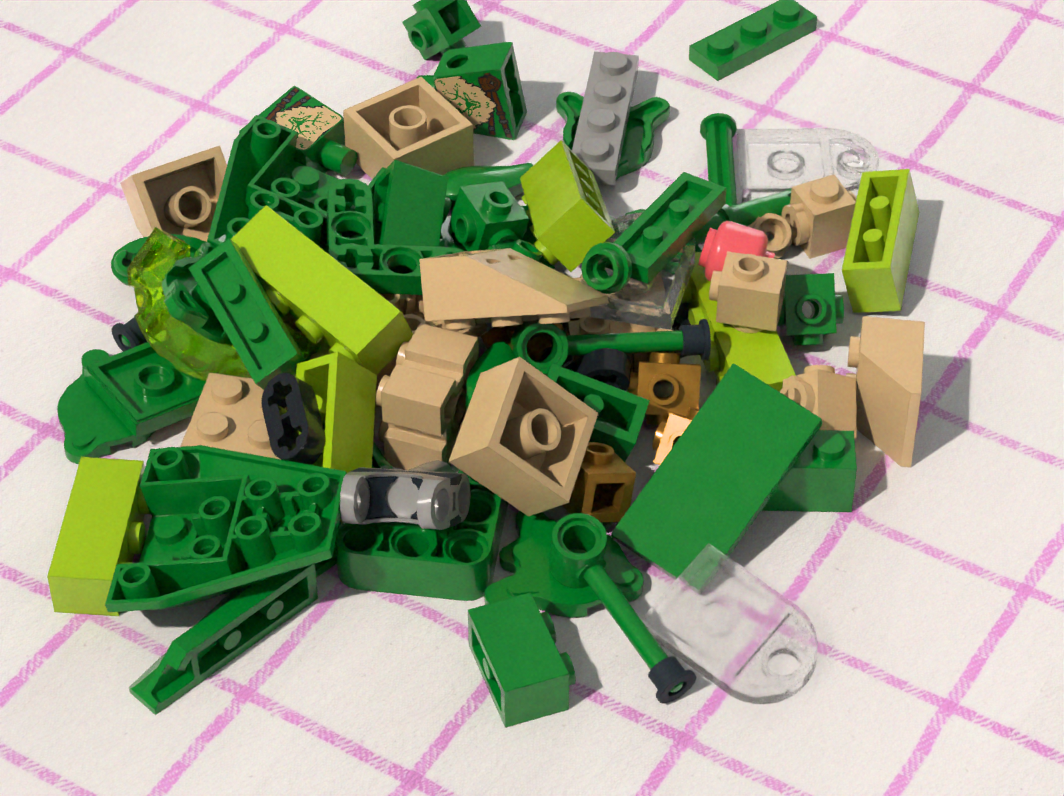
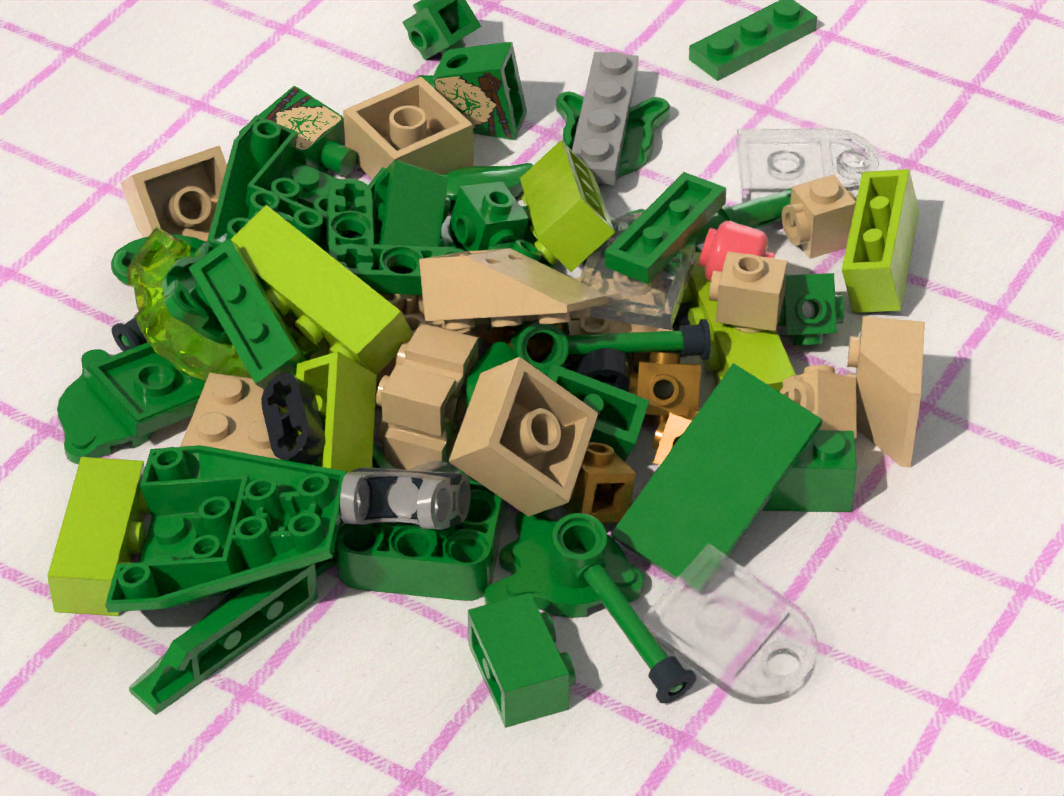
green plate [582,242,632,294] -> none
green axle [700,113,737,206] -> none
tan plate [748,213,793,259] -> none

